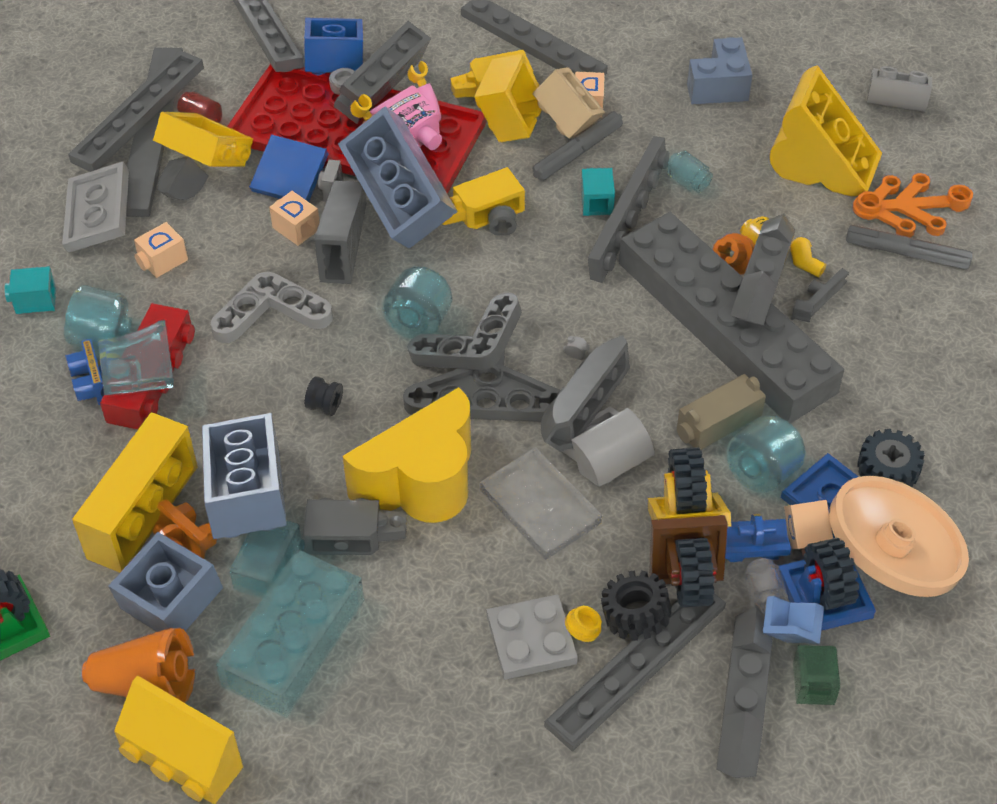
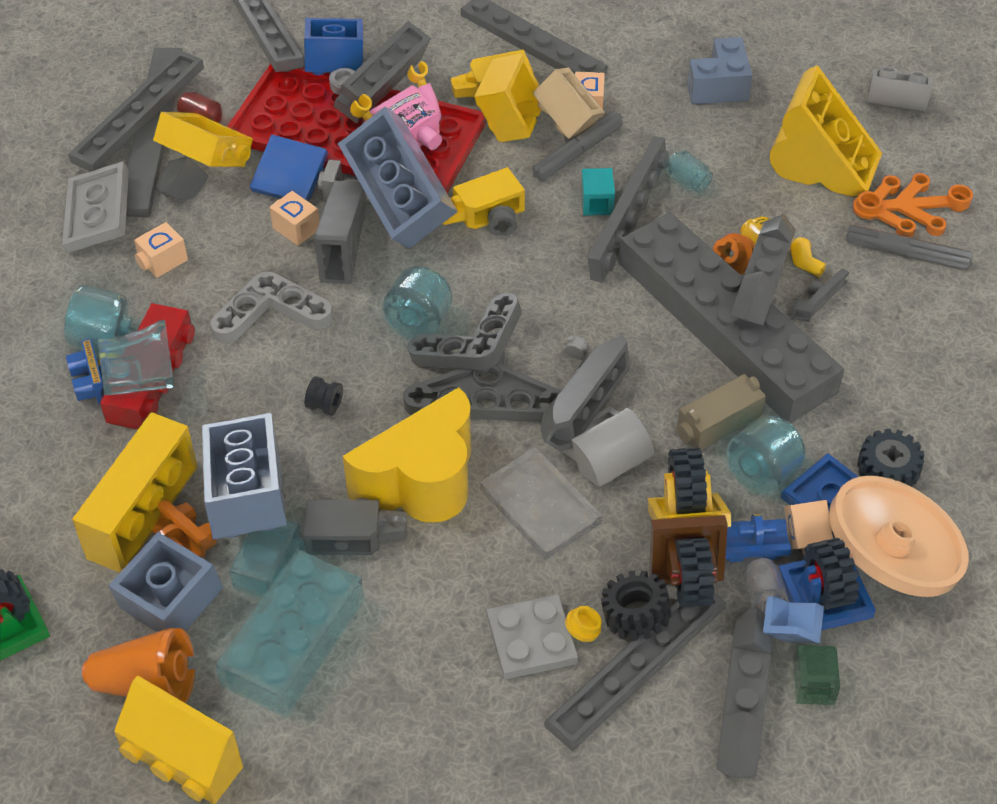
teal brick [5,266,56,314] -> none

